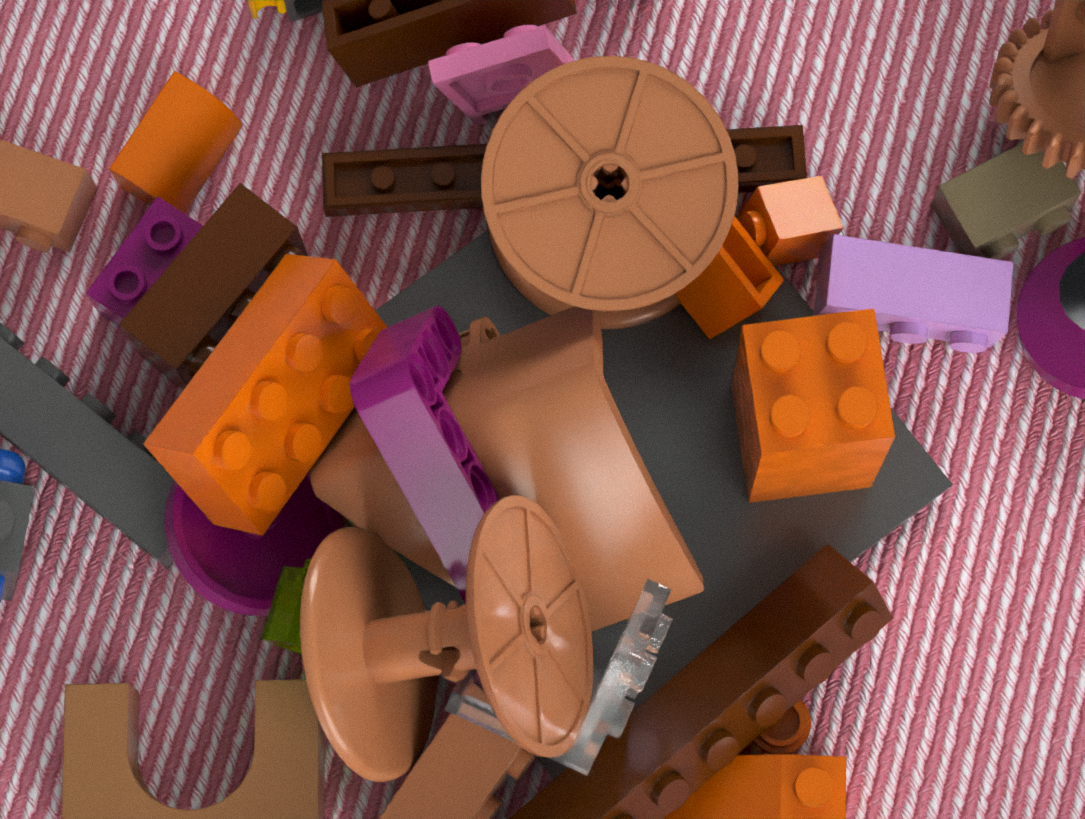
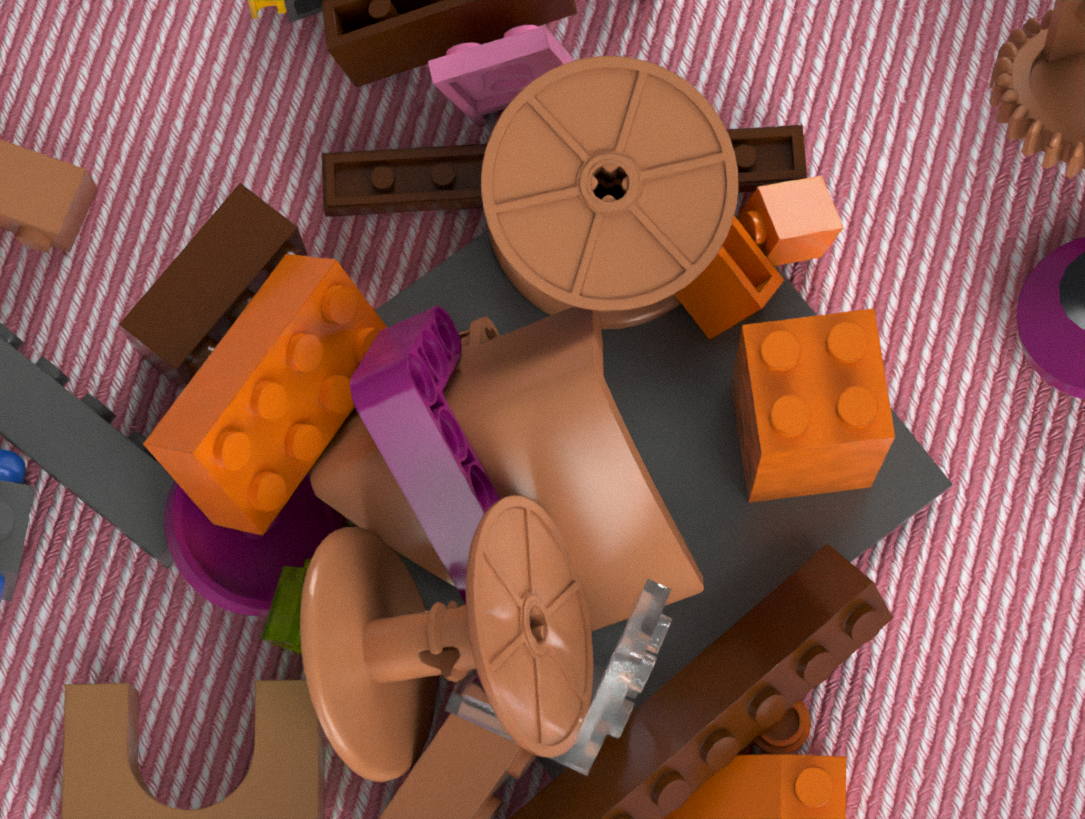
magenta brick [86,196,203,329] -> none
orange brick [109,70,243,214] -> none
lavender brick [813,234,1014,353] -> none
dark tan brick [931,142,1081,260] -> none

